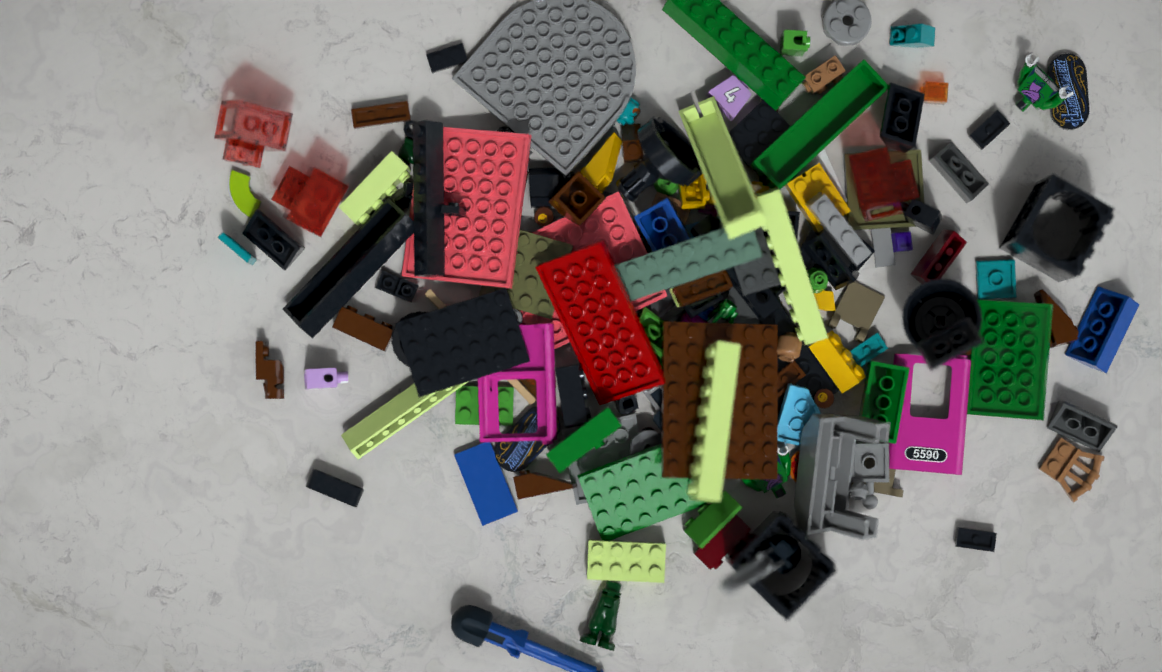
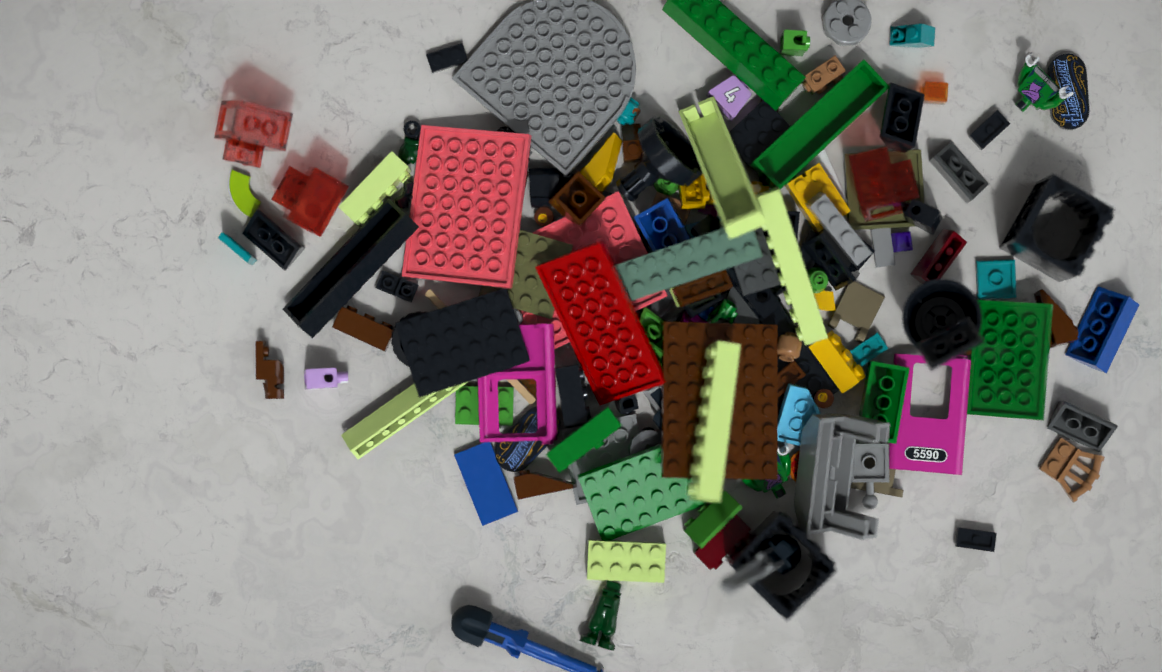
black beam [306,469,364,507] -> none
reddish brown plate [351,101,411,129] -> none
black brick [413,120,445,278] -> none
black plate [441,202,466,217] -> none
light grey plate [849,481,869,500] -> none

